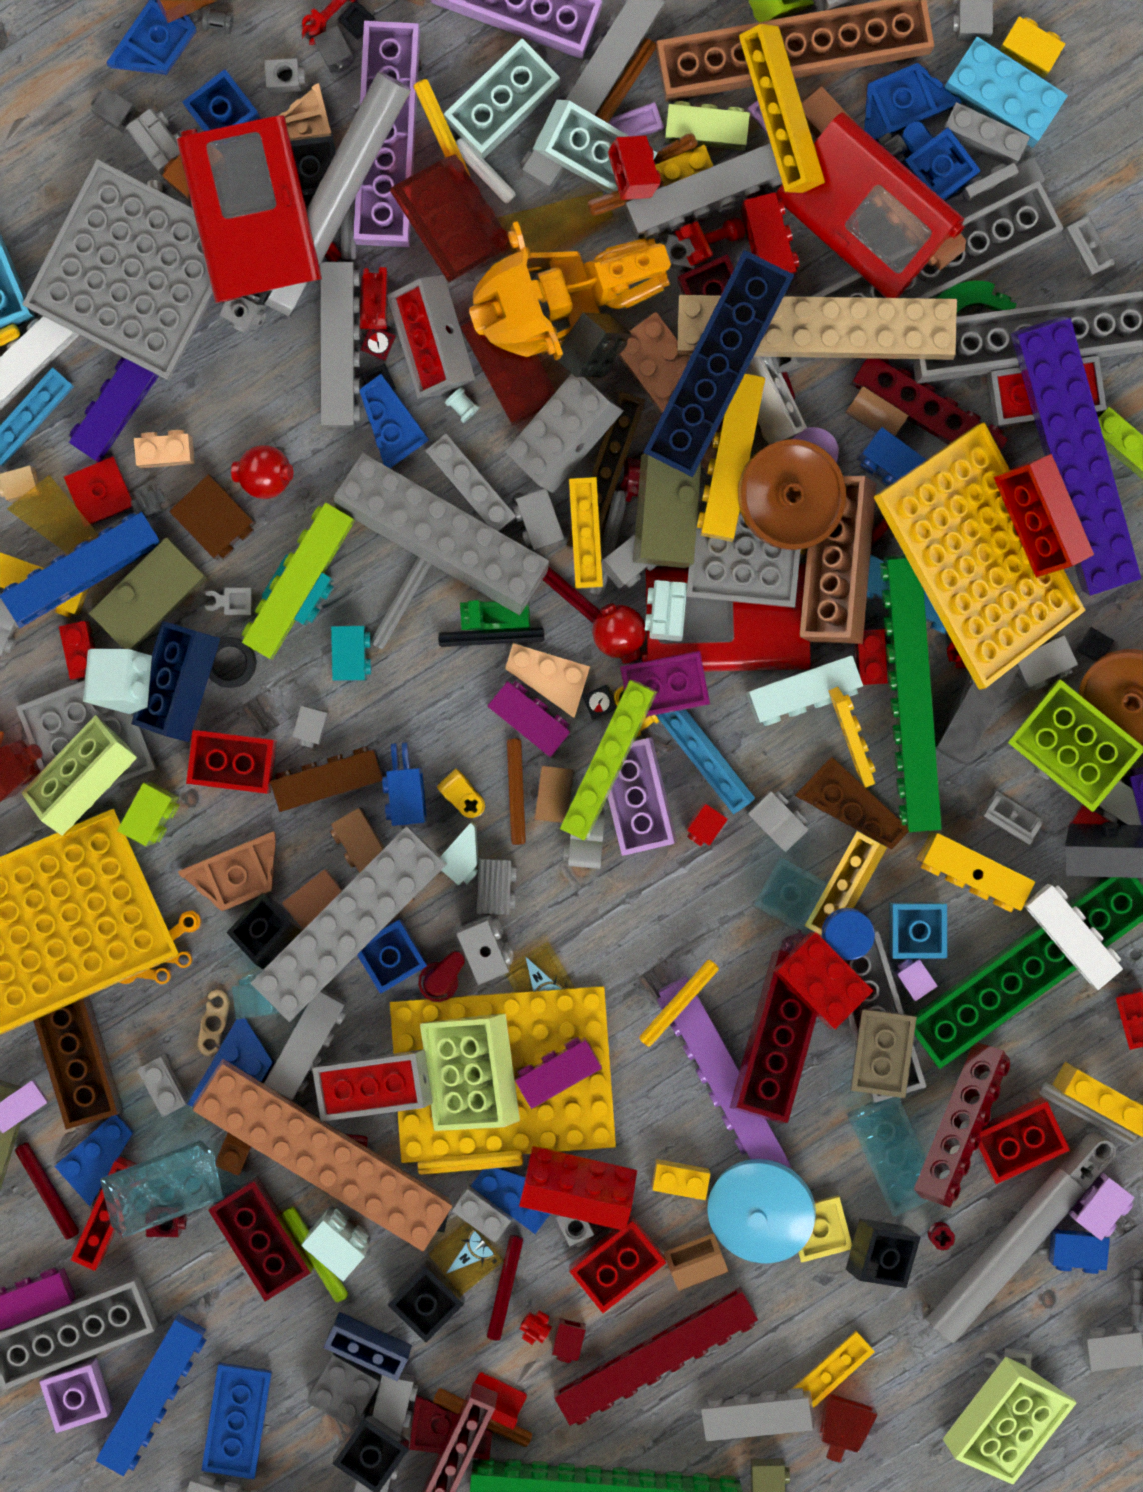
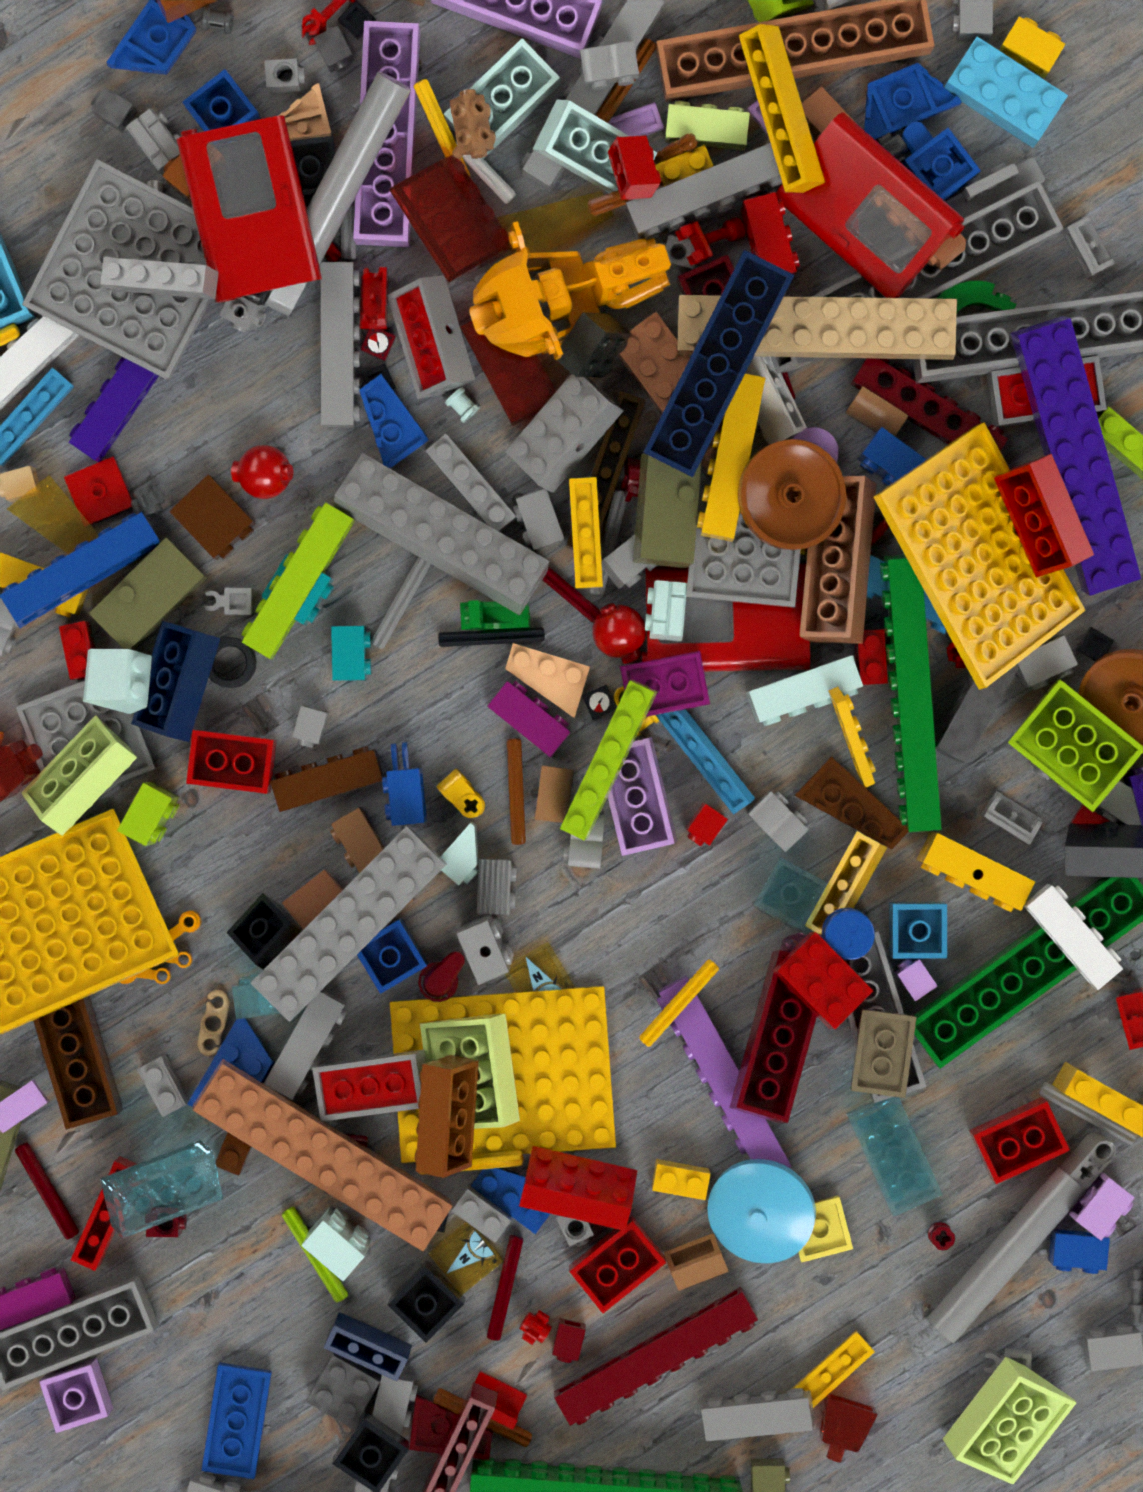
blue wing [54,1114,134,1207] -> none
blue brick [95,1314,207,1477] -> none
light nougat brick [134,430,195,469] -> none
nougat wing [178,831,276,911] -> none
dark red brick [208,1176,314,1302] -> none
magenta brick [515,1037,602,1109] -> none
black brick [845,1218,921,1288] -> none
dark red brick [914,1042,1010,1208] -> none
light grey brick [942,102,1030,166] -> none
none -> light grey brick [100,257,219,299]
none -> dark orange brick [415,1055,479,1178]
none -> medium nougat brick [449,89,496,159]
none -> light grey brick [580,41,639,90]

